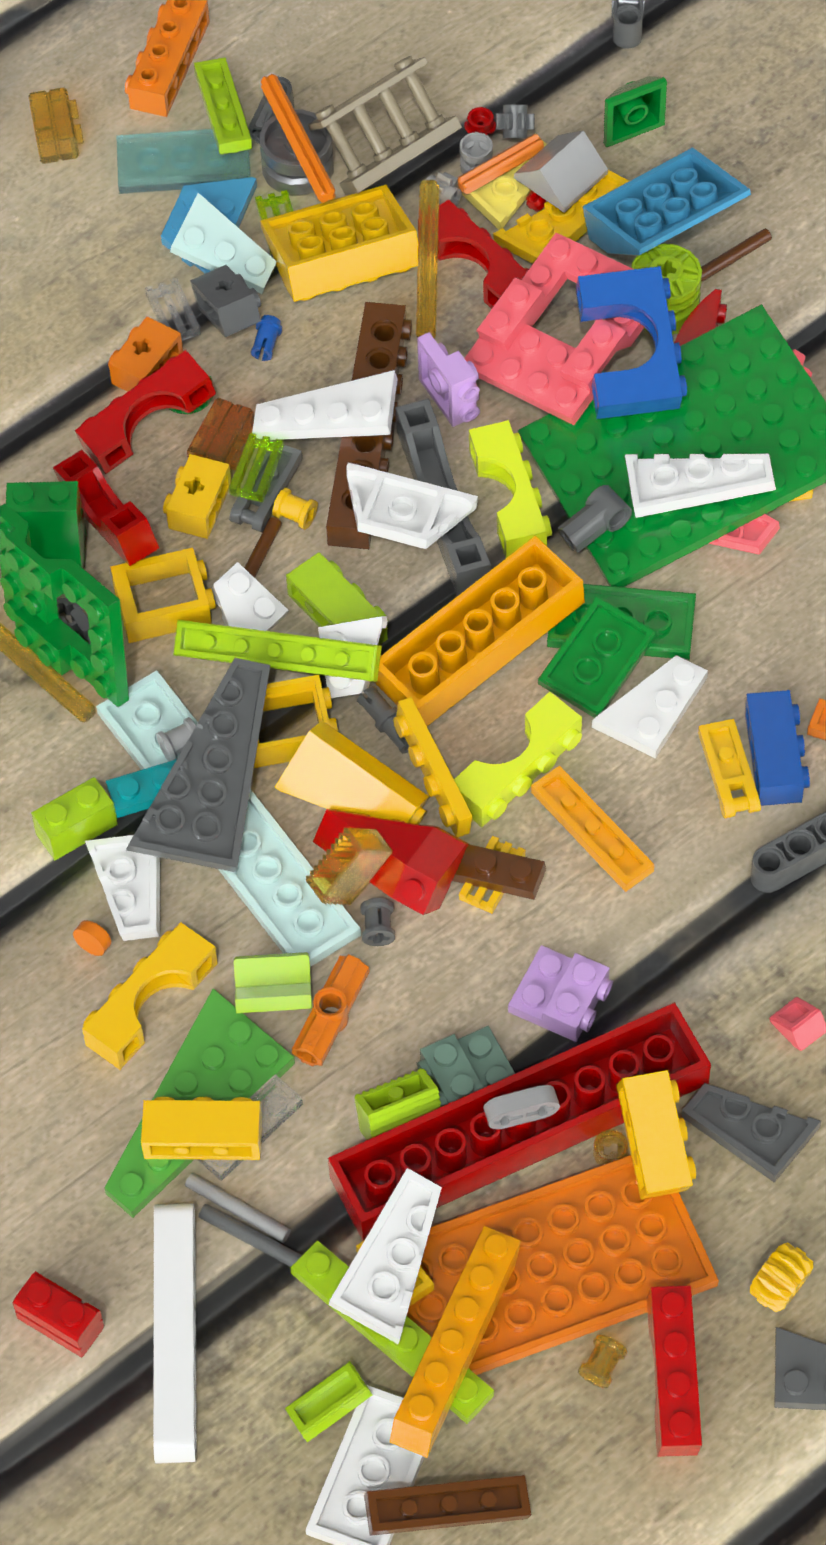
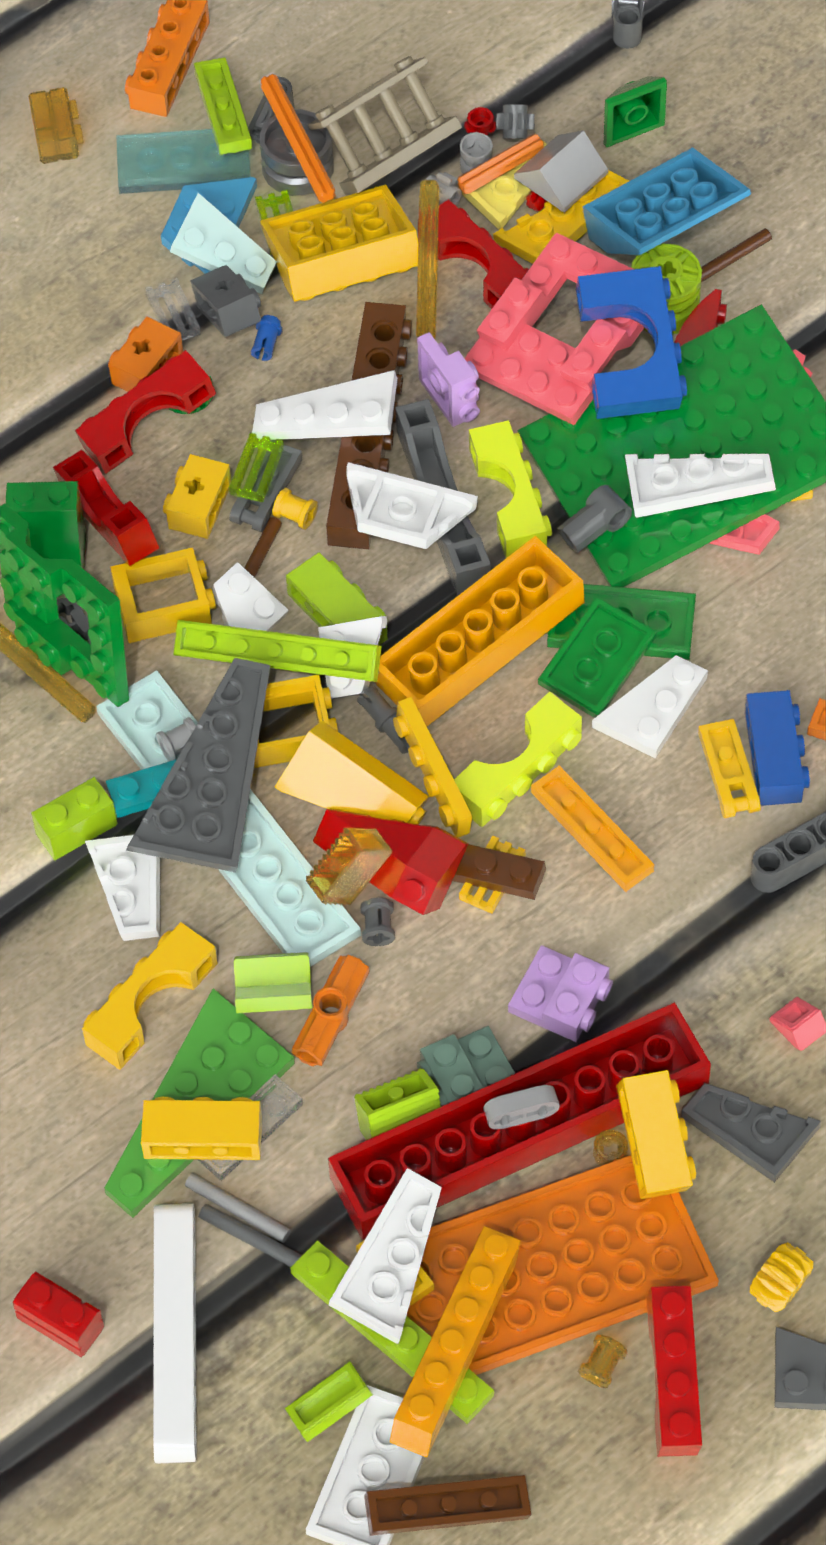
orange tile [73,920,111,956] -> none
clear orange brick [187,398,255,473] -> none

